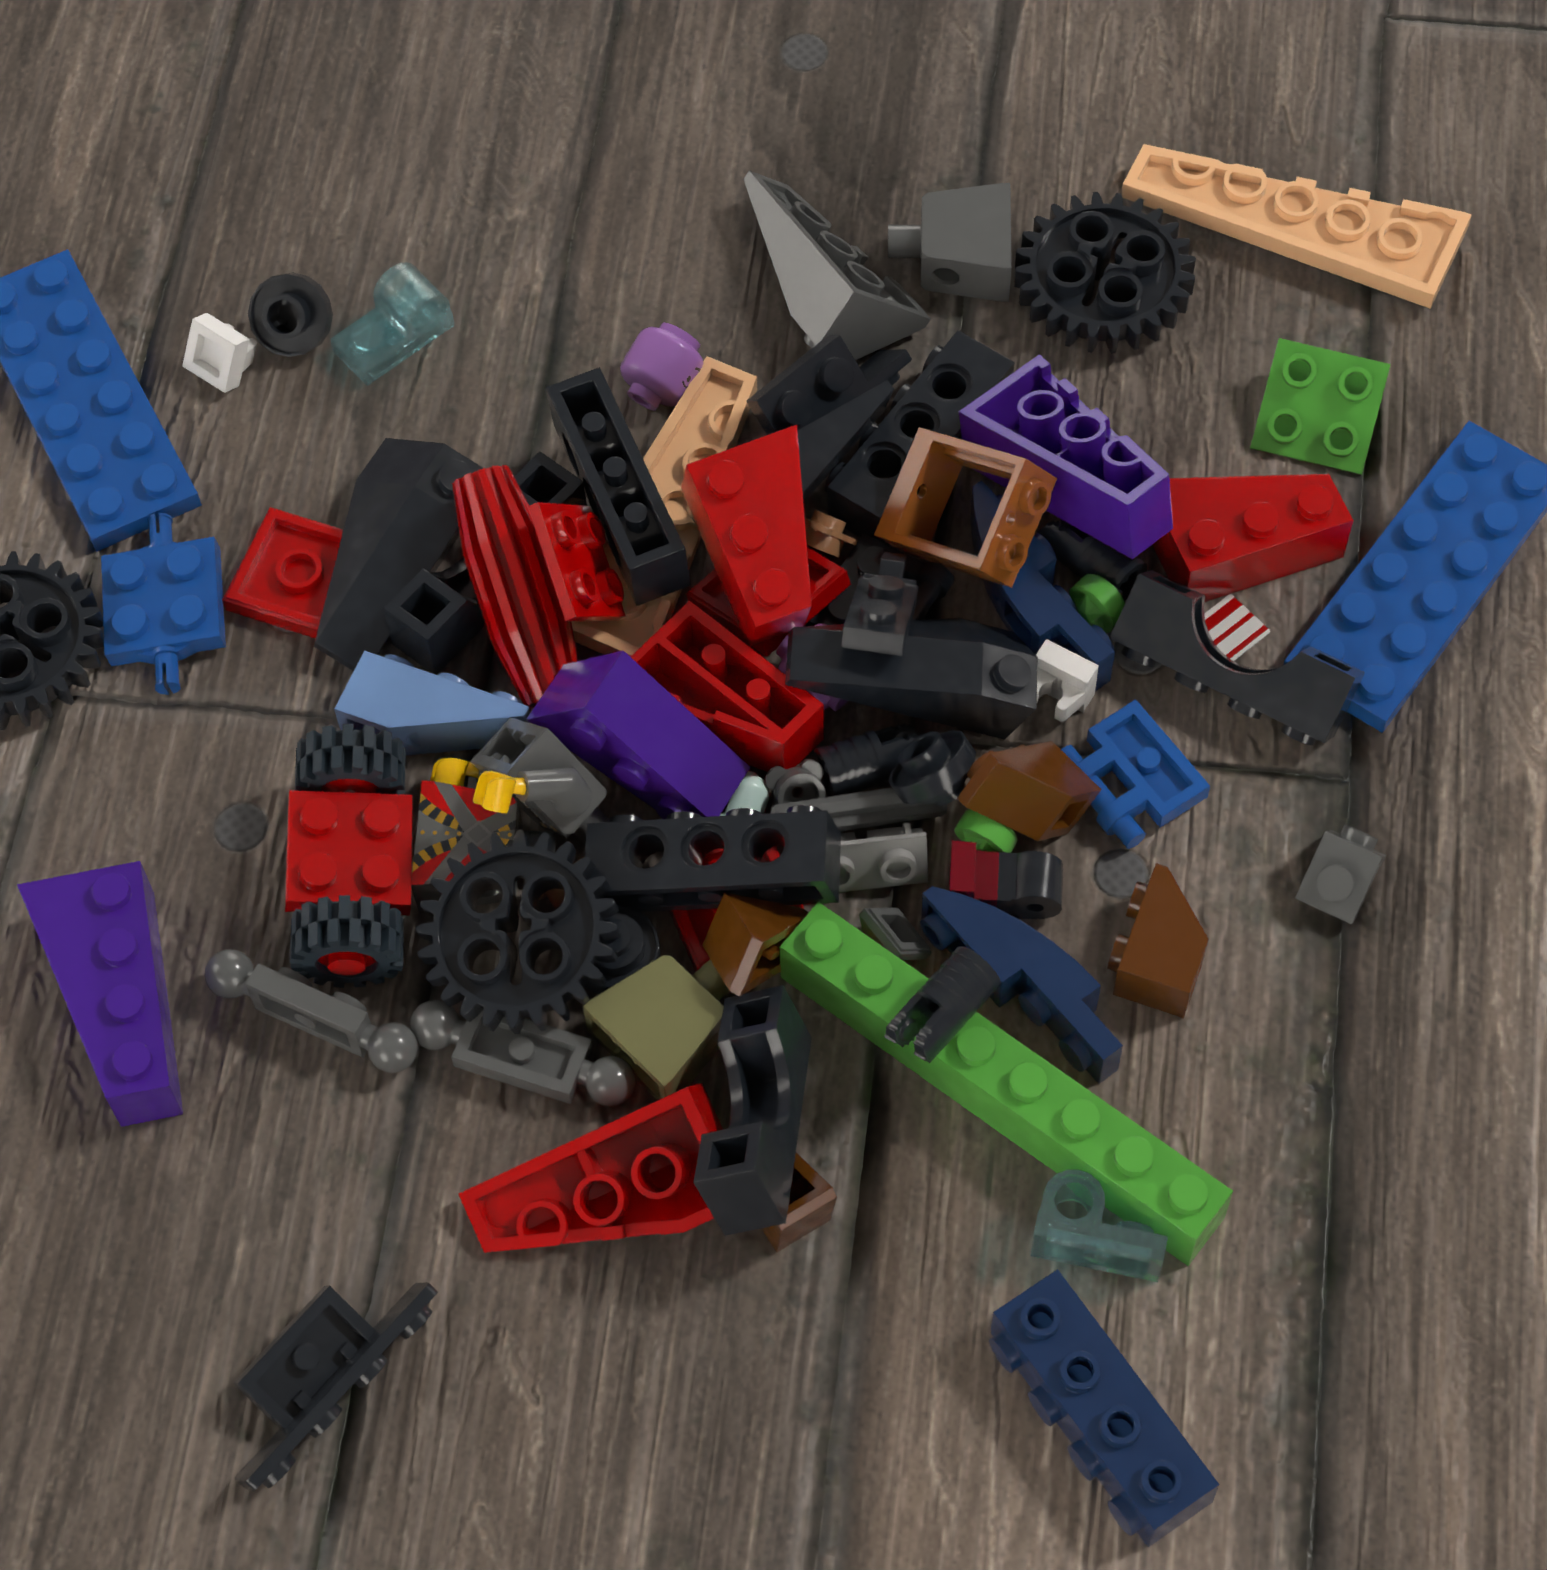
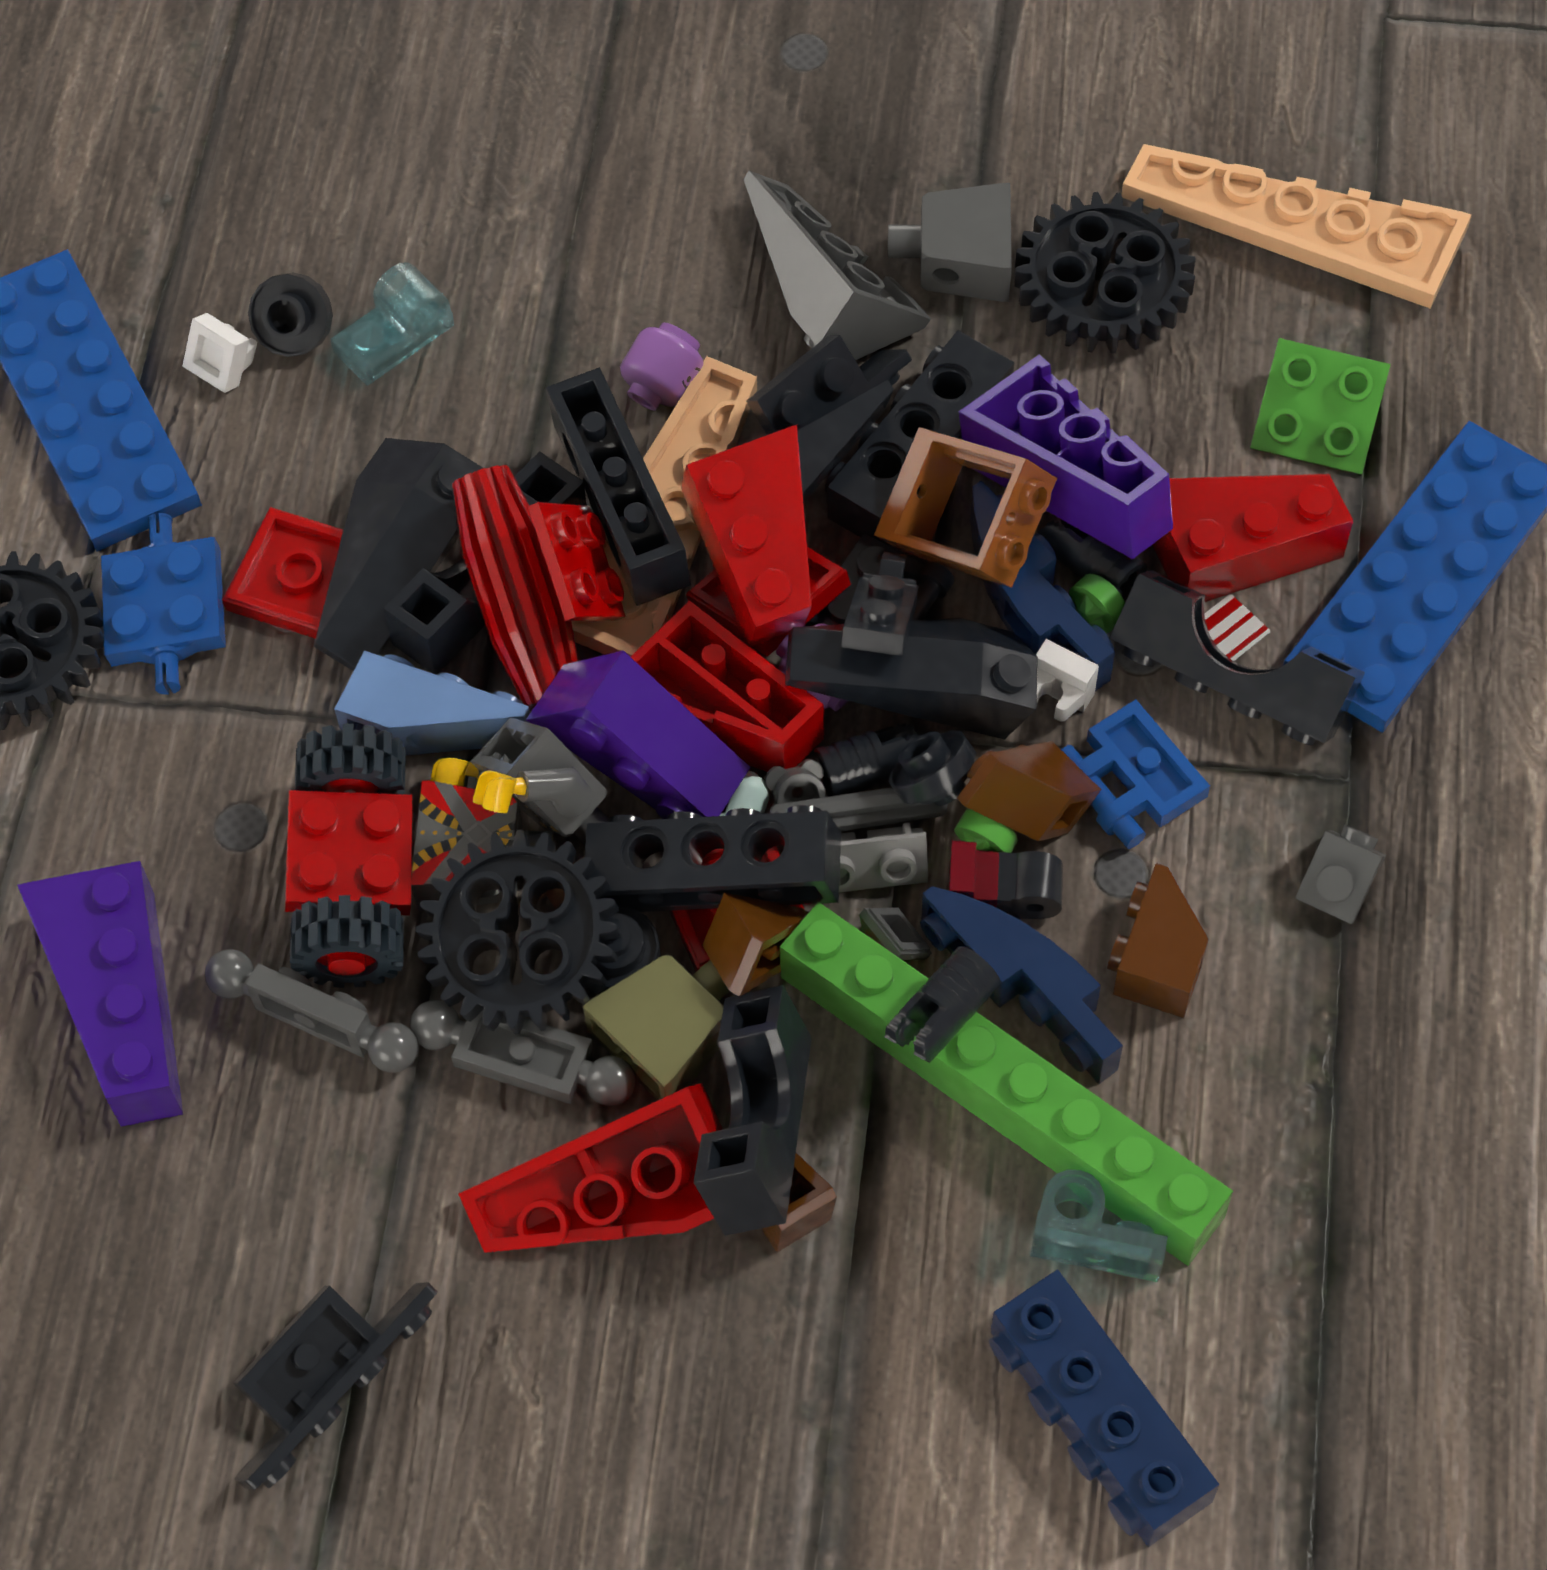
medium nougat plate [805,510,858,557] -> none

